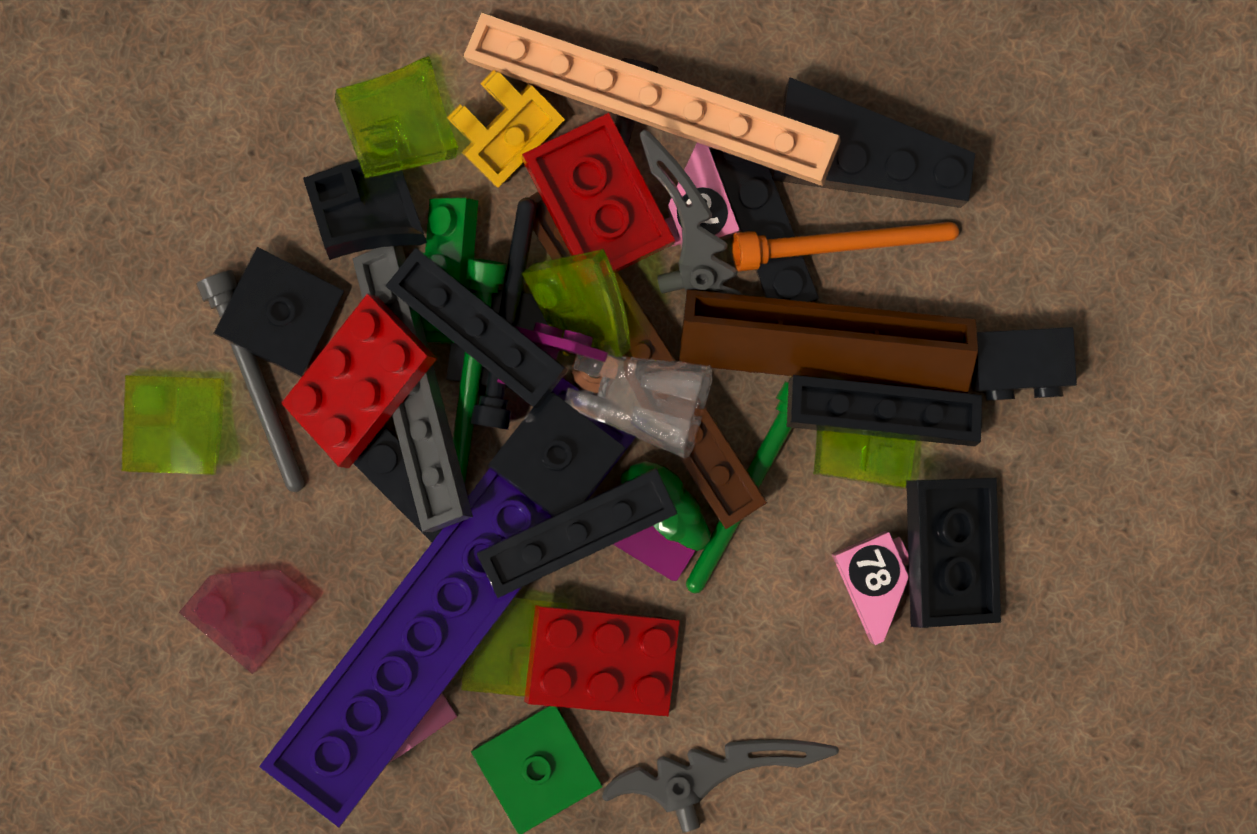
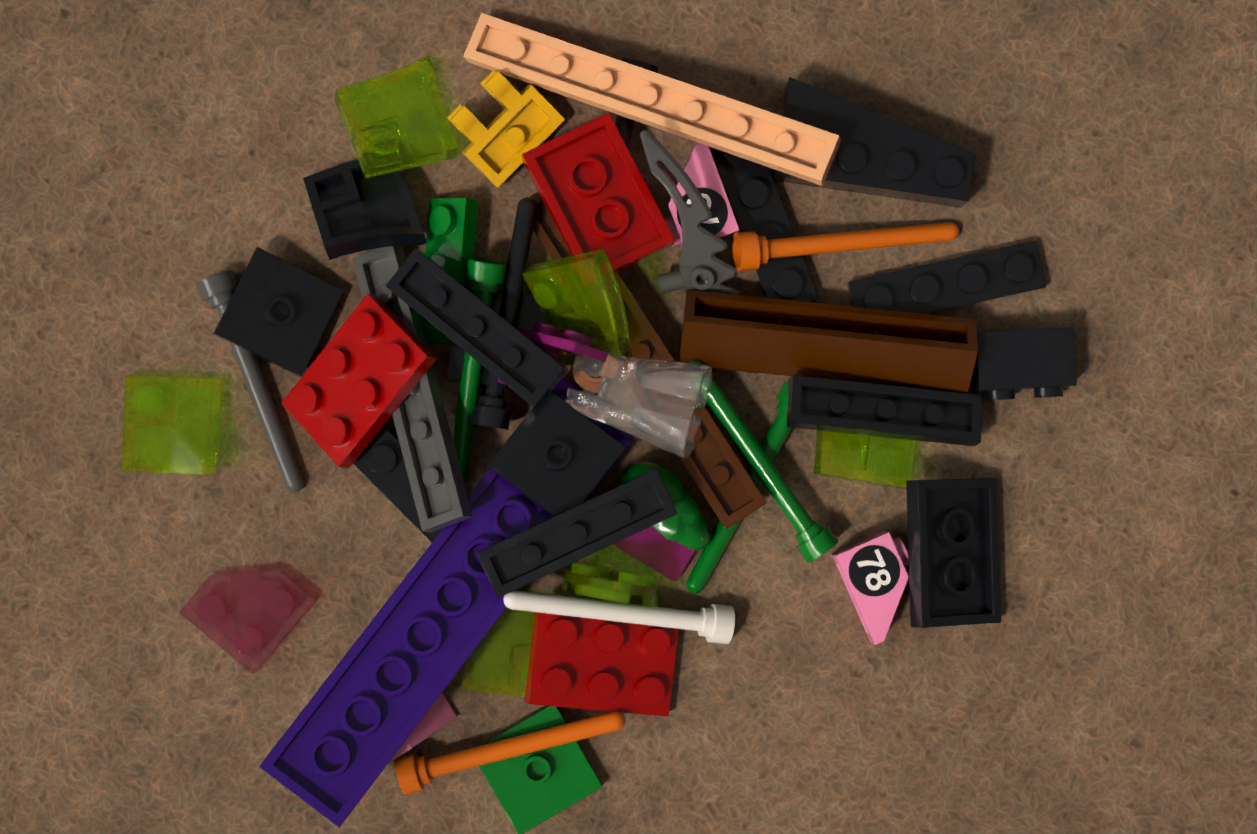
dark grey piece [602,740,839,833] -> none
none -> orange piece [395,711,625,795]
none -> white piece [503,590,735,644]
none -> clear neon green plate [562,562,661,607]
none -> green piece [686,360,839,563]
none -> black plate [847,240,1046,314]

